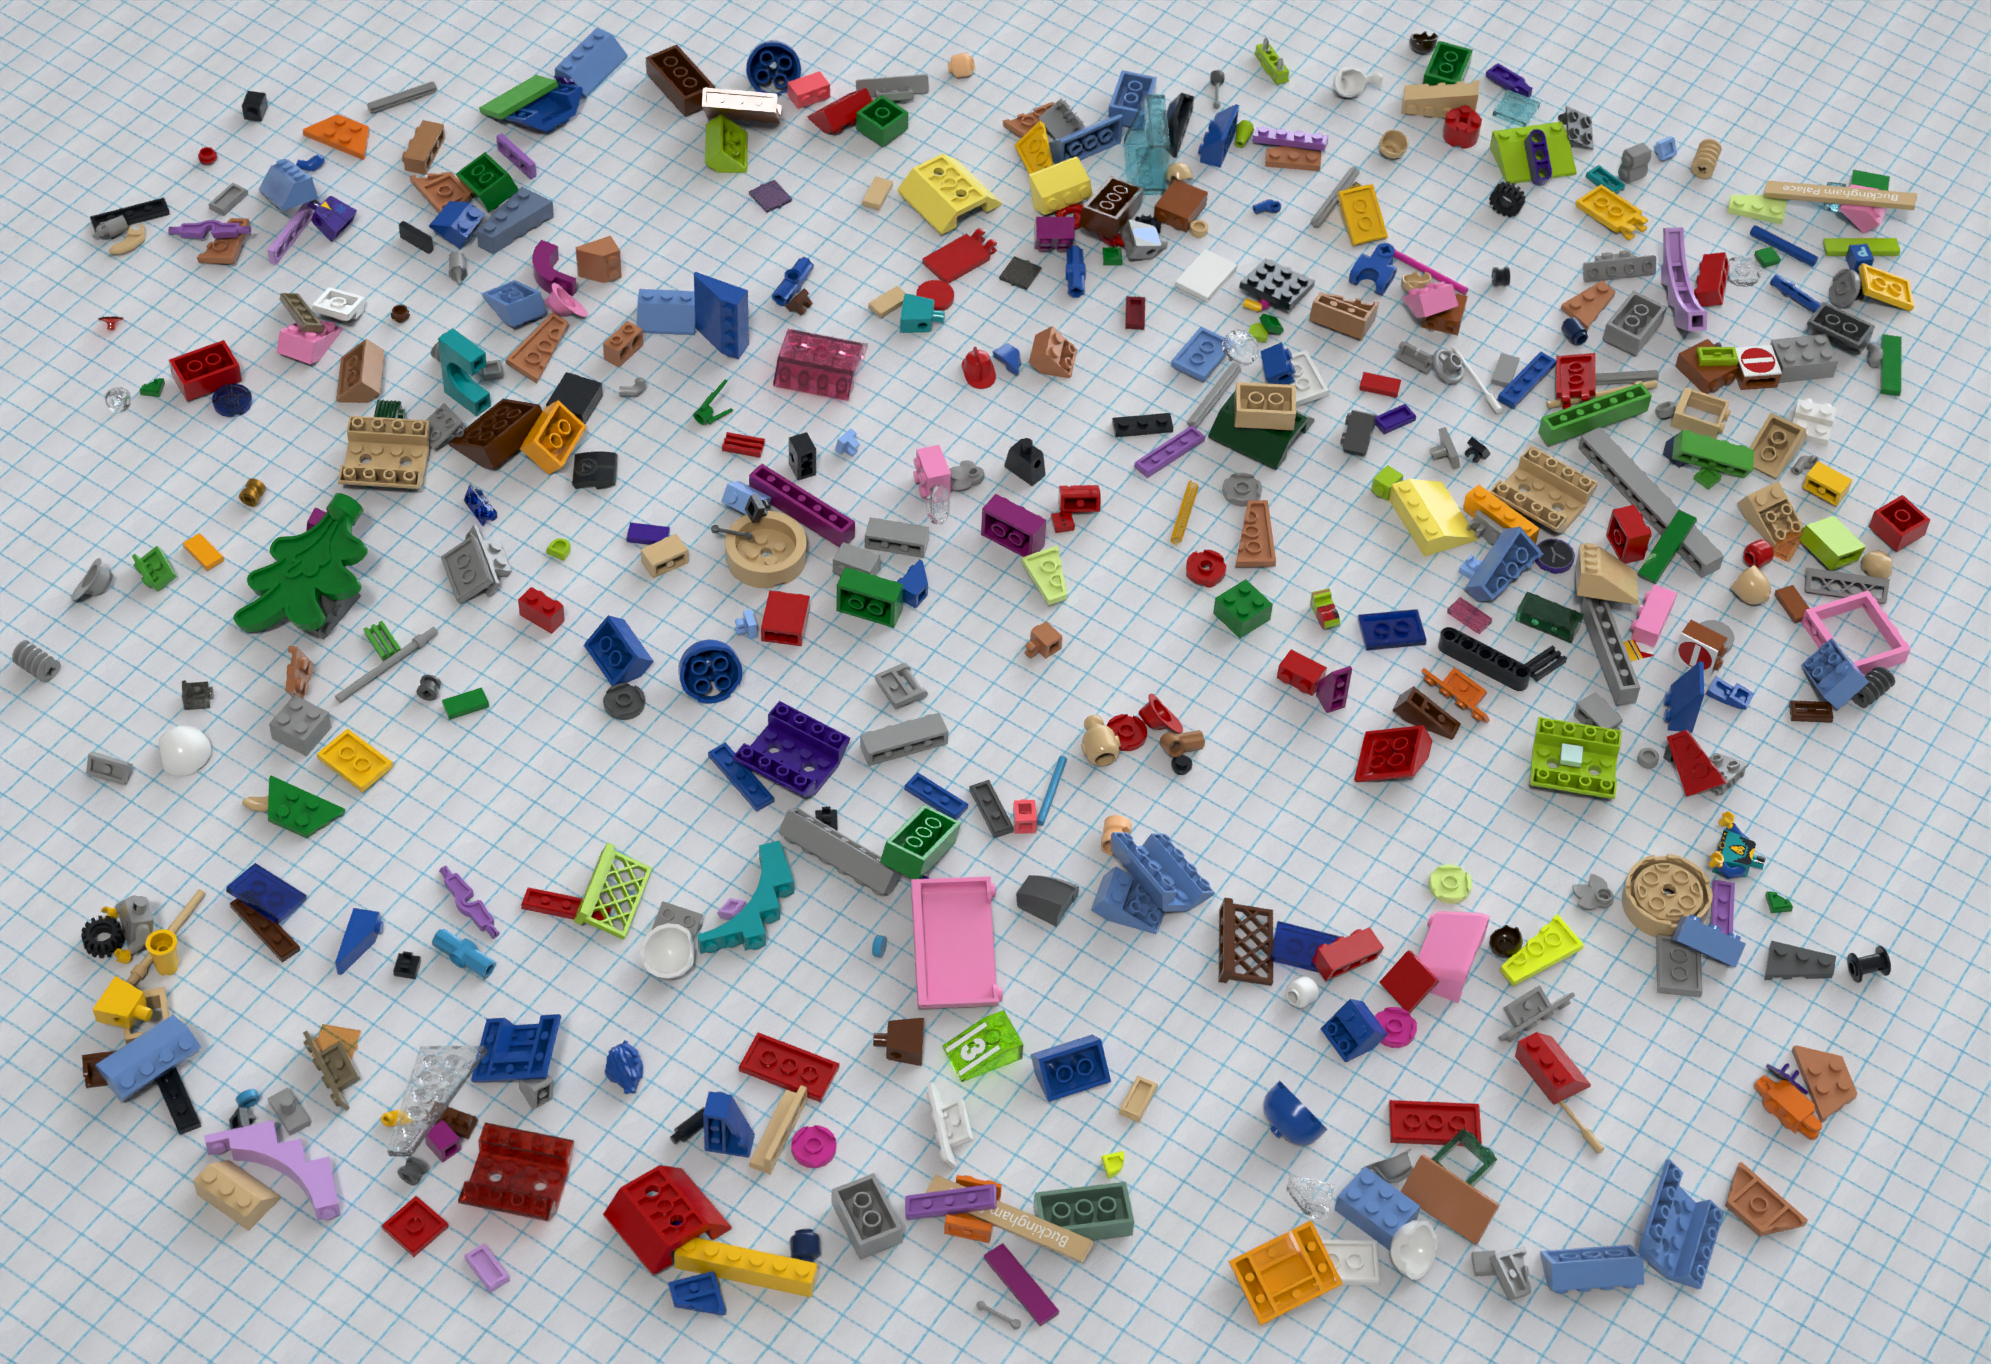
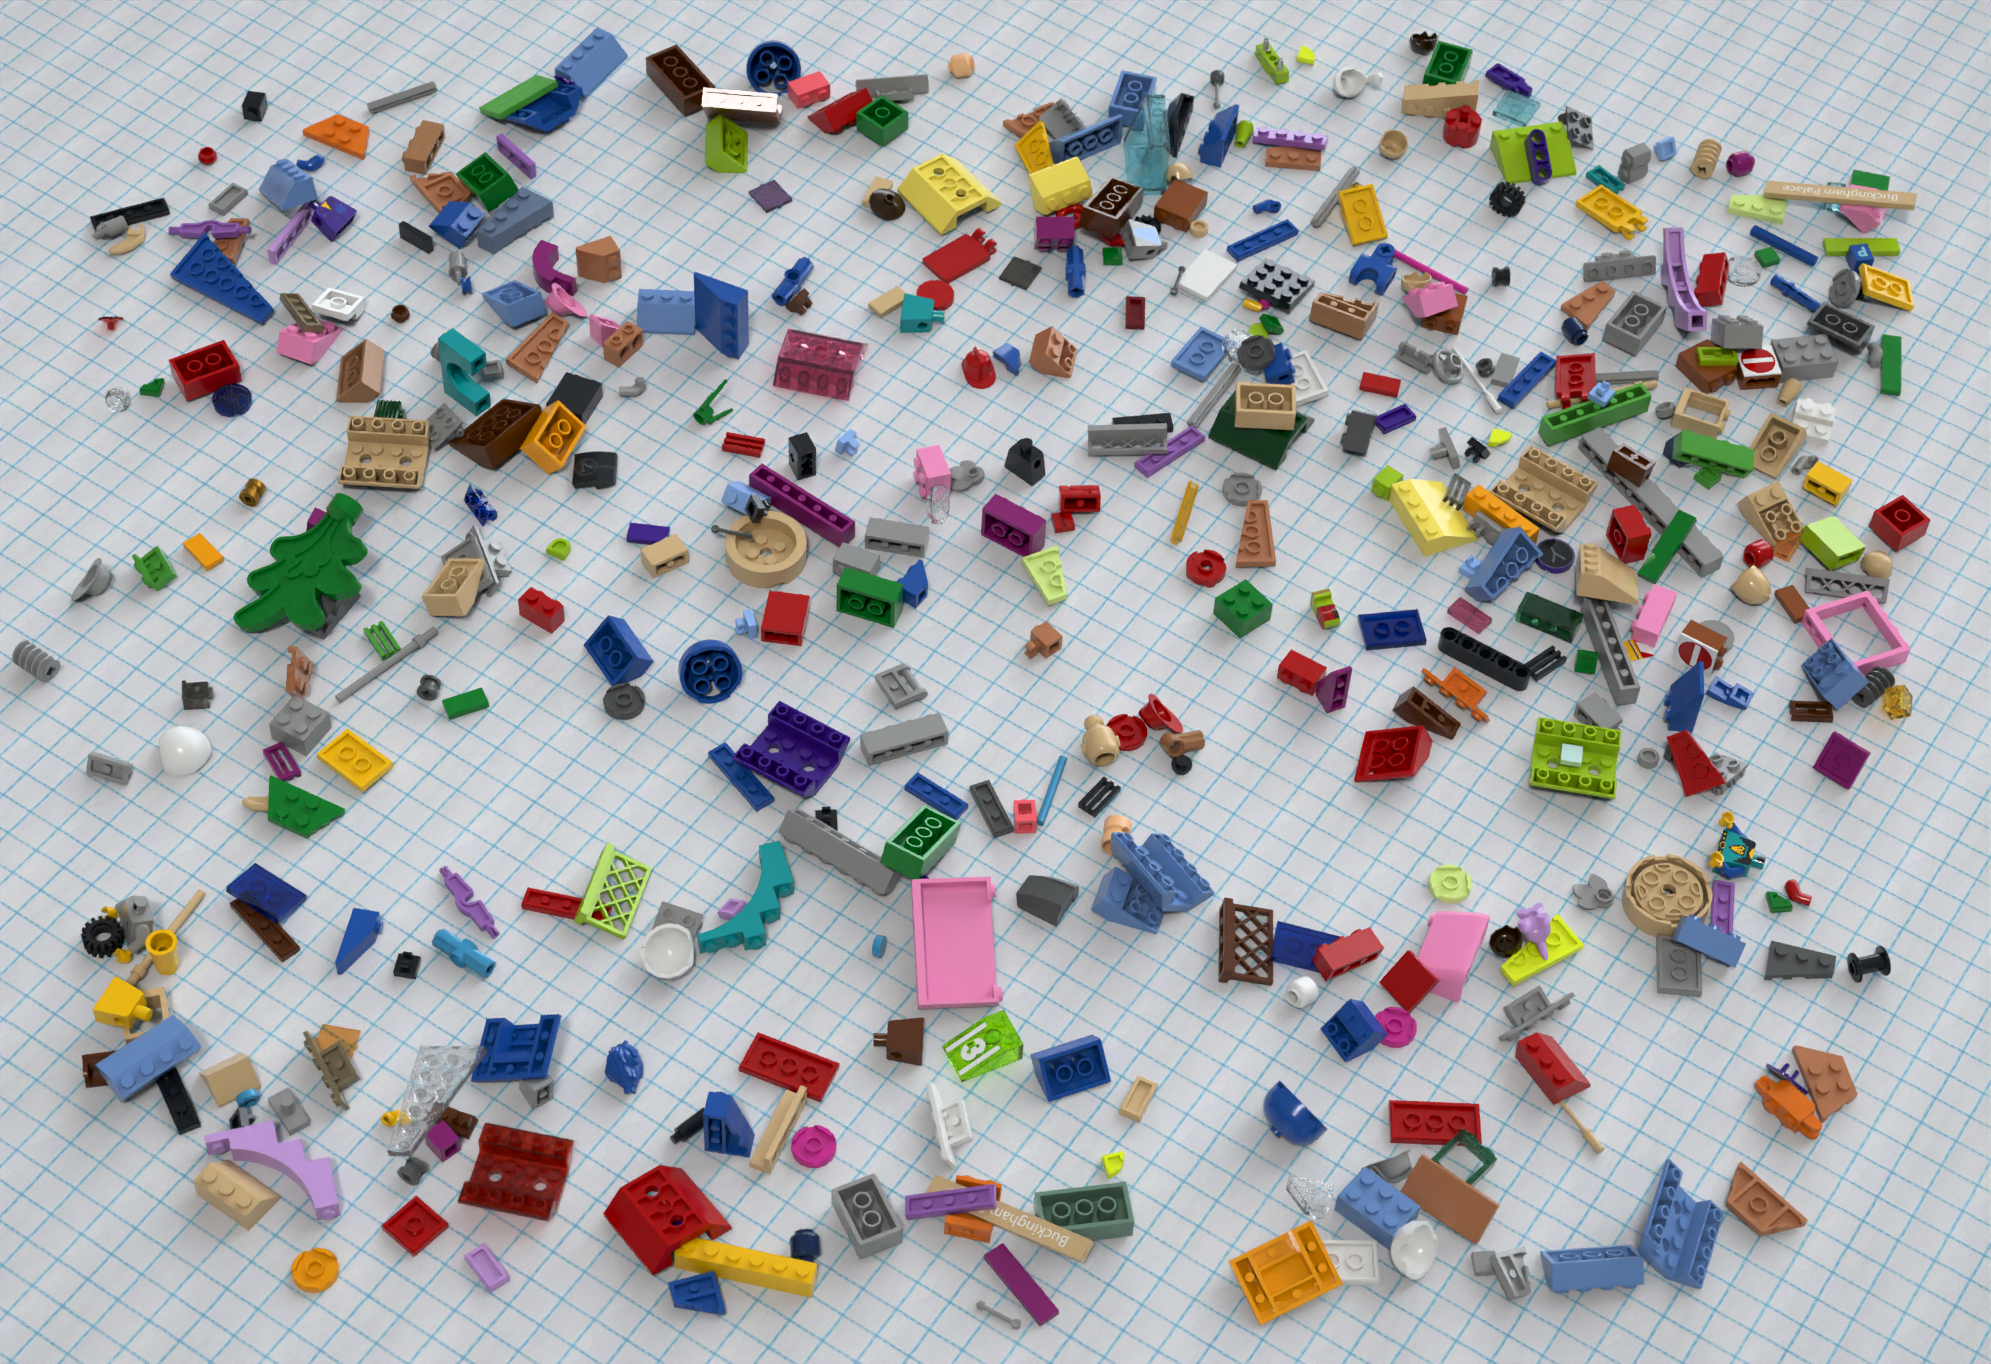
none -> blue wing [170,232,274,325]
none -> tan slope [199,1052,261,1108]
none -> magenta tile [262,742,301,781]
none -> light orange tile [291,1247,339,1293]
none -> tan slope [422,558,485,617]
none -> blue bush [460,276,472,294]
none -> bright pink slope [589,314,621,347]
none -> dark brown dish [869,188,905,220]
none -> black tile [1078,777,1121,818]
none -> light grey fence [1088,423,1167,456]
none -> dark grey hinge [1170,266,1186,295]
none -> blue tile [1227,219,1299,262]
none -> dark grey tile [1237,335,1276,371]
none -> neon yellow tile [1297,45,1315,65]
none -> clear smoke tile [1442,473,1471,511]
none -> dark grey bush [1476,358,1495,377]
none -> neon yellow tile [1488,428,1512,447]
none -> lavender animal [1516,903,1551,960]
none -> green tile [1574,649,1598,674]
none -> light blue tile [1587,381,1615,408]
none -> reddish brown hinge [1607,443,1656,487]
none -> light grey brick [1711,315,1764,349]
none -> magenta head [1726,151,1755,176]
none -> tan cone [1777,378,1802,407]
none -> red arm [1785,879,1812,906]
none -> magenta tile [1813,731,1871,789]
none -> clear yellow brick [1883,685,1913,720]

